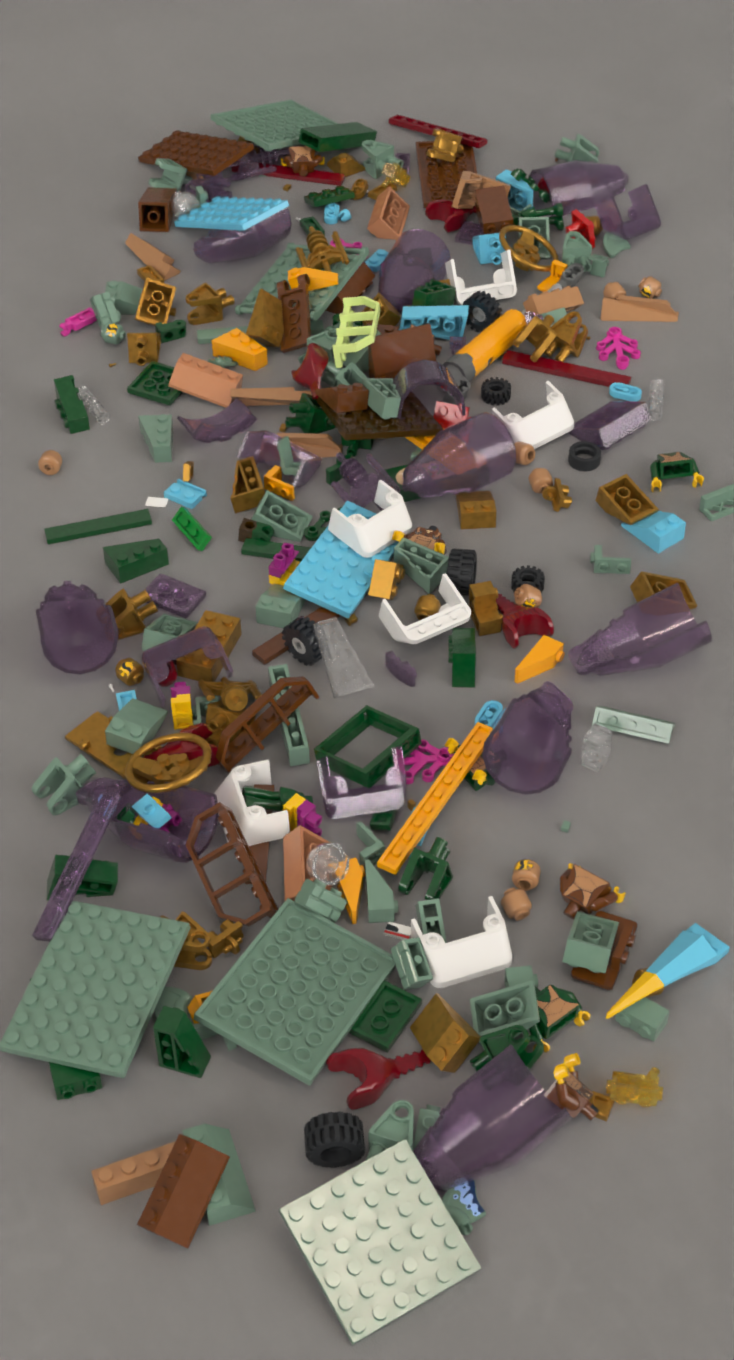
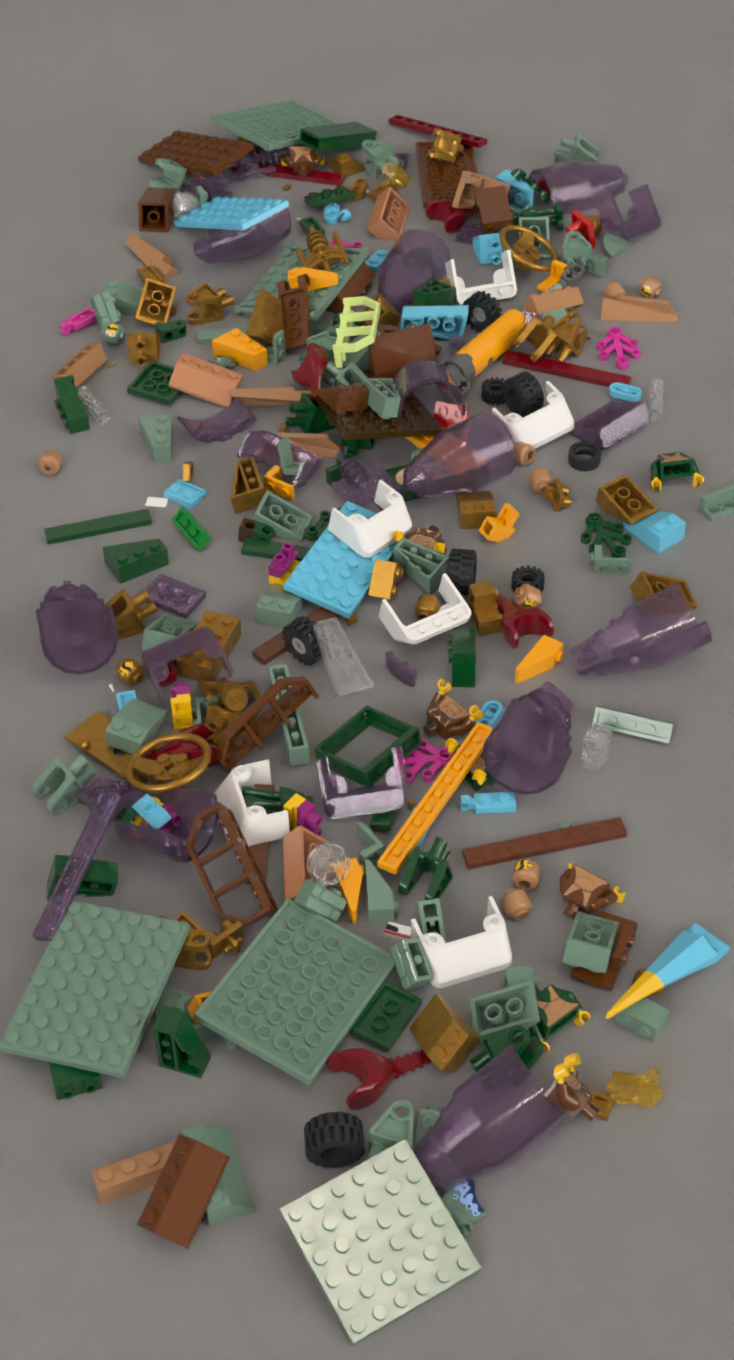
none -> medium nougat brick [51,342,107,388]
none -> sand green bracket [266,330,286,365]
none -> torso [423,679,483,739]
none -> medium azure plate [460,791,517,814]
none -> copper tile [463,817,627,870]
none -> light orange brick [478,503,520,542]
none -> black tyre [502,371,544,417]
none -> dark green plant [581,512,632,558]

